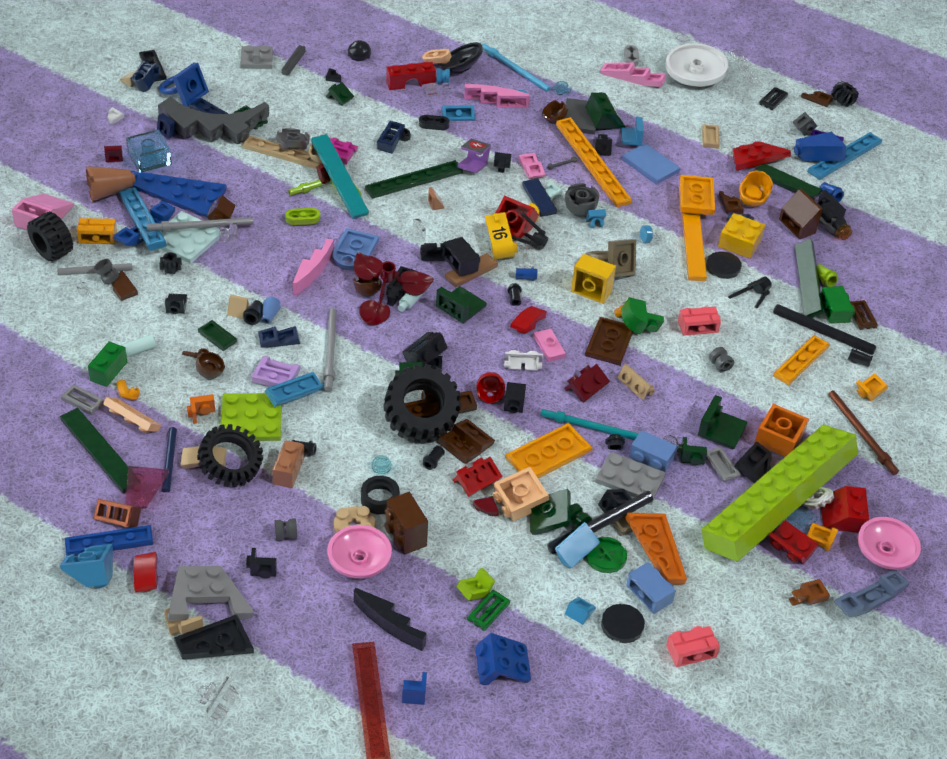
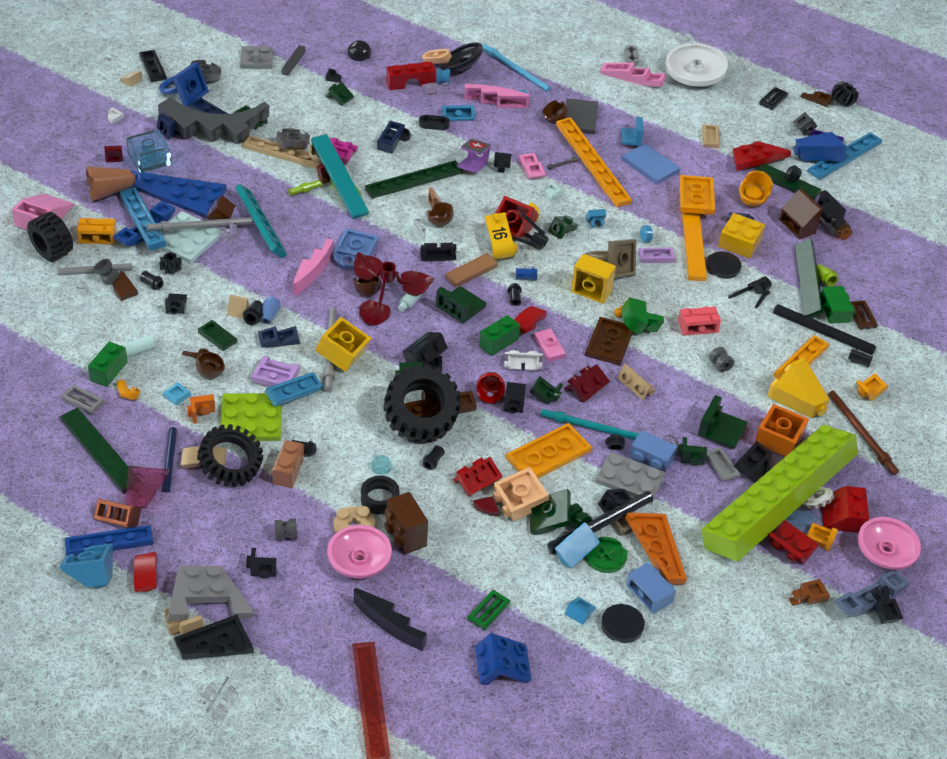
light nougat plate [103,397,162,433] -> none
dark blue piece [132,61,161,92] -> none
lime plate [285,208,320,225] -> none
black hinge [386,266,418,306] -> none
blue panel [402,672,427,705] -> none
reddish brown slope [437,419,495,464] -> none
black brick [442,237,480,277] -> none
lime bracket [456,568,495,601] -> none
dark blue tile [522,179,557,217] -> none
clear light blue plate [552,81,571,95] -> none
dark grey cylinder [565,183,600,216] -> none
dark green slope [585,92,626,129] -> none
black bracket [593,134,612,156] -> none
coral brick [666,626,720,667] -> none
reddish brown tile [719,191,744,214] -> none
blue cone [820,182,844,202] -> none
none -> black pin [140,271,164,290]
none -> medium azure tile [163,382,191,406]
none -> flat silver plate [191,60,221,82]
none -> teal tile [235,184,287,258]
none -> yellow brick [315,317,372,372]
none -> reddish brown hair [427,202,454,226]
none -> green brick [479,315,520,356]
none -> dark green bracket [529,376,563,405]
none -> dark green bracket [548,215,578,239]
none -> lavender tile [638,247,676,263]
none -> yellow slope [768,357,830,418]
none -> black tile [785,165,802,183]
none -> black plate [871,585,903,624]

